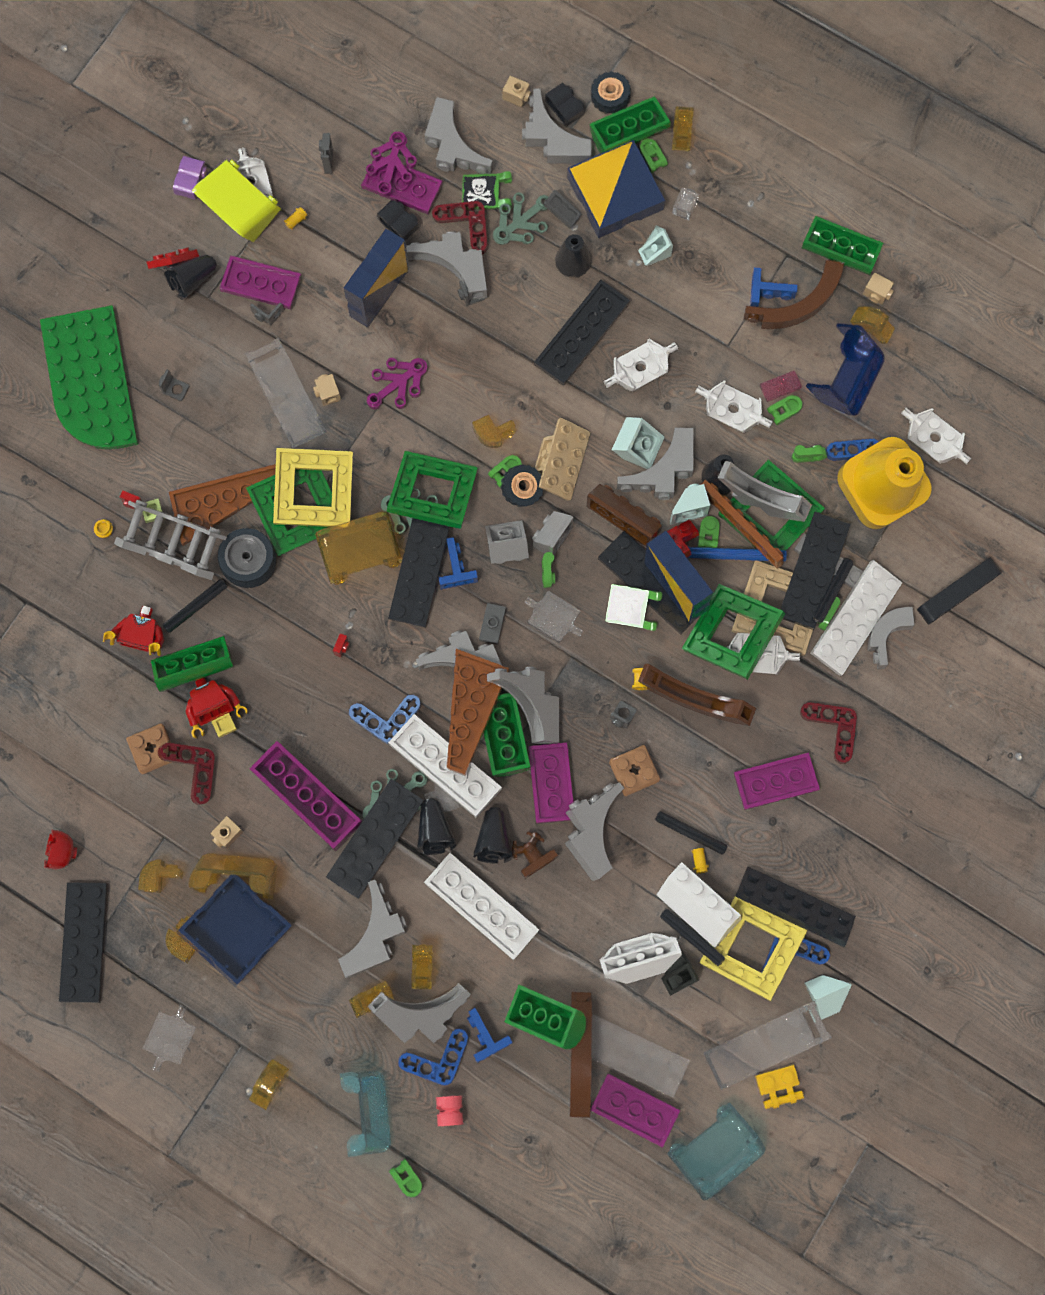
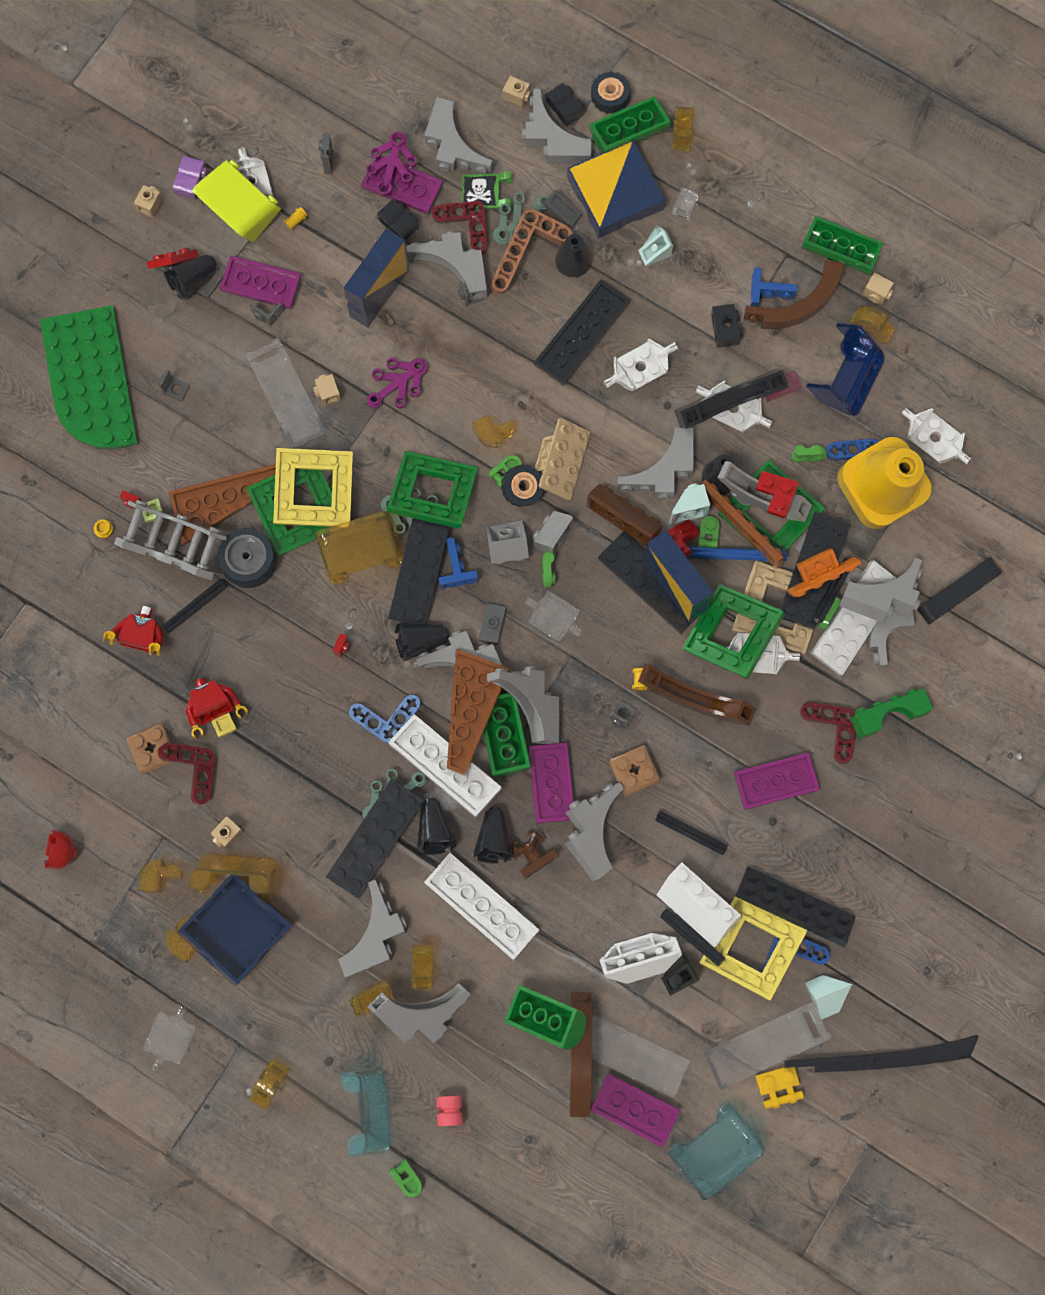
black plate [59,882,108,1003] -> none
green brick [151,636,234,692] -> none
magenta brick [250,741,362,852] -> none
blue beam [398,1029,468,1086] -> none
blue bracket [467,1008,513,1063] -> none
flag [605,584,663,631] -> none
light aqua slope [612,417,664,469] -> none
bright green plate [640,139,668,173] -> none
yellow pin [692,848,709,874] -> none
bright green plate [767,395,802,425] -> none
none -> tan brick [134,185,163,218]
none -> black cone [394,623,449,661]
none -> nougat beam [490,209,572,295]
none -> black arch [674,369,788,429]
none -> black brick [711,304,743,348]
none -> red plate [756,471,799,519]
none -> black piece [784,1035,978,1072]
none -> orange bracket [787,548,862,597]
none -> light grey arch [839,558,923,623]
none -> green arch [850,688,934,740]

